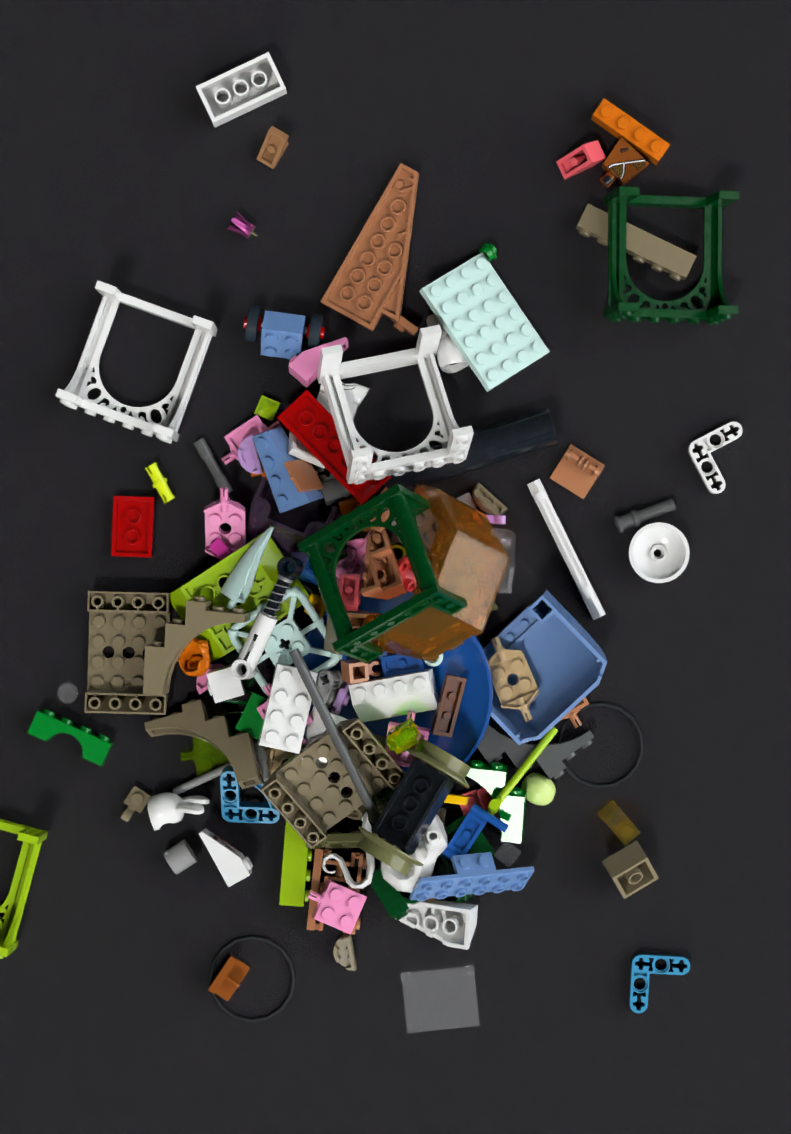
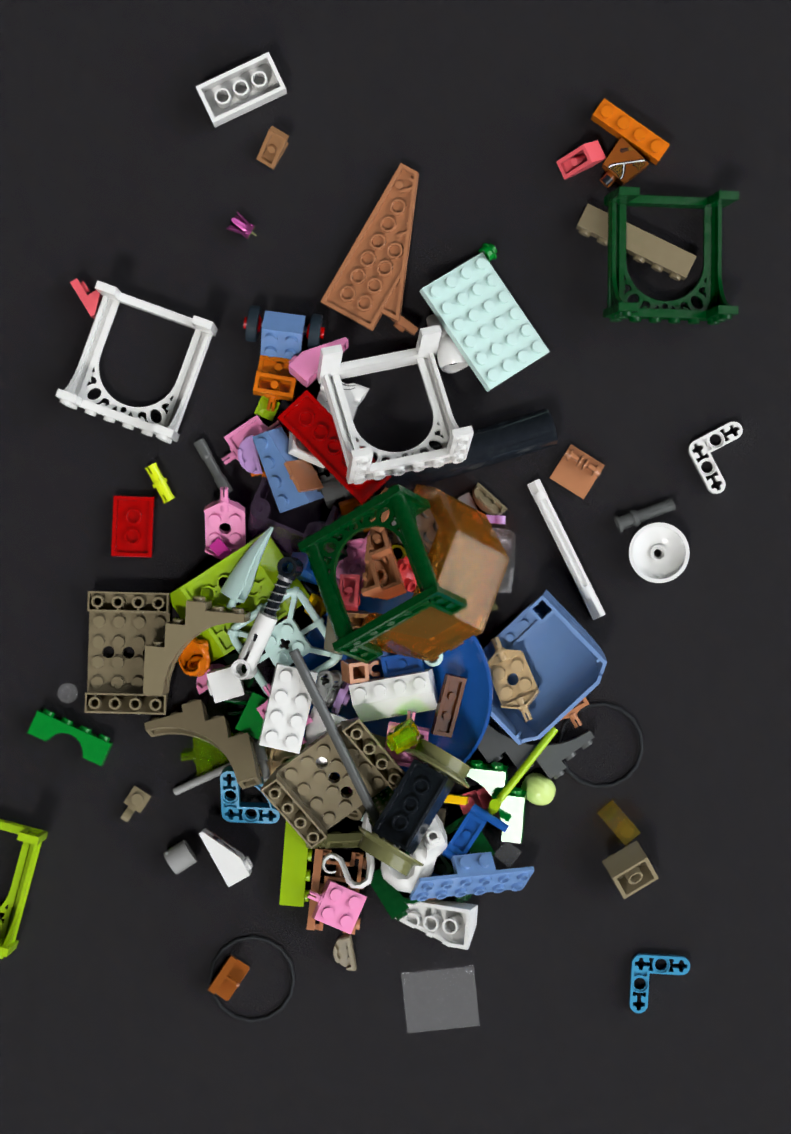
white piece [147,792,210,831] -> none
none -> coral slope [70,278,102,319]
none -> orange plate [253,355,297,412]

